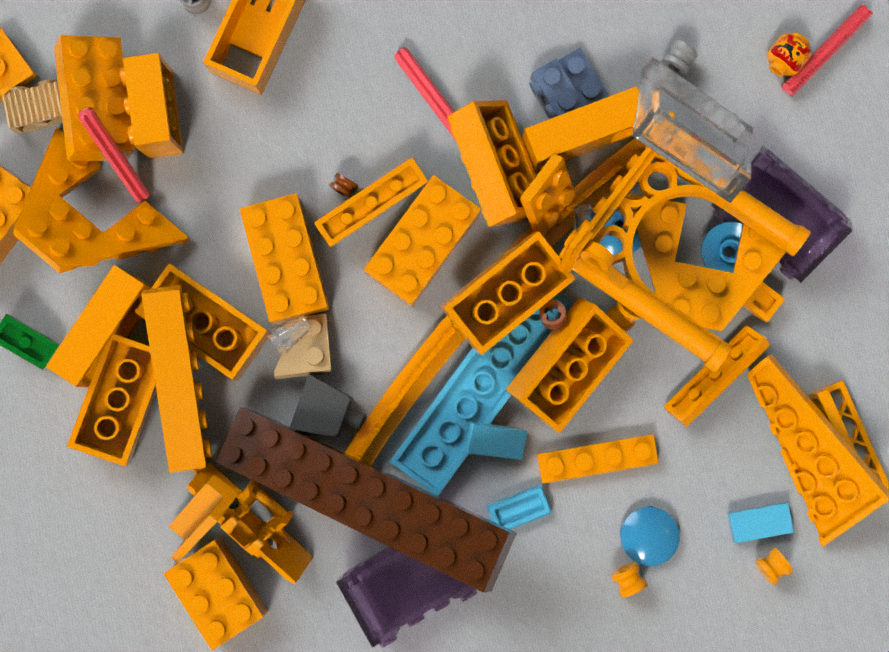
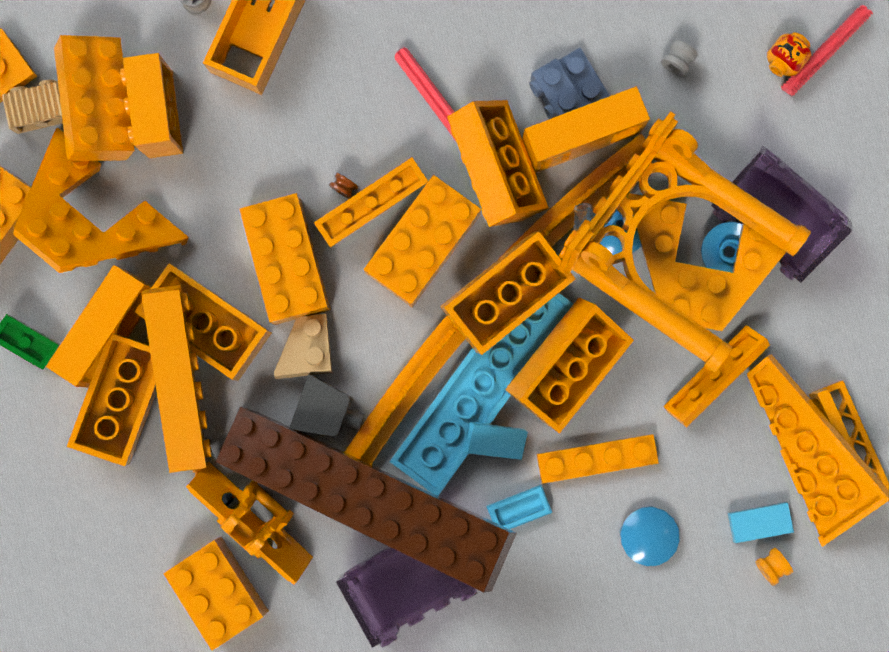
coral axle [78,107,150,203] -> none
light orange fence [168,475,238,563] -> none
clear cone [266,314,312,354] -> none
light orange plate [520,154,575,237] -> none
dark orange bush [539,300,567,330] -> none
light orange wheel [607,301,641,331] -> none
light orange wheel [611,562,648,598] -> none
clear windscreen [632,56,753,203] -> none
light orange plate [743,282,785,323] -> none

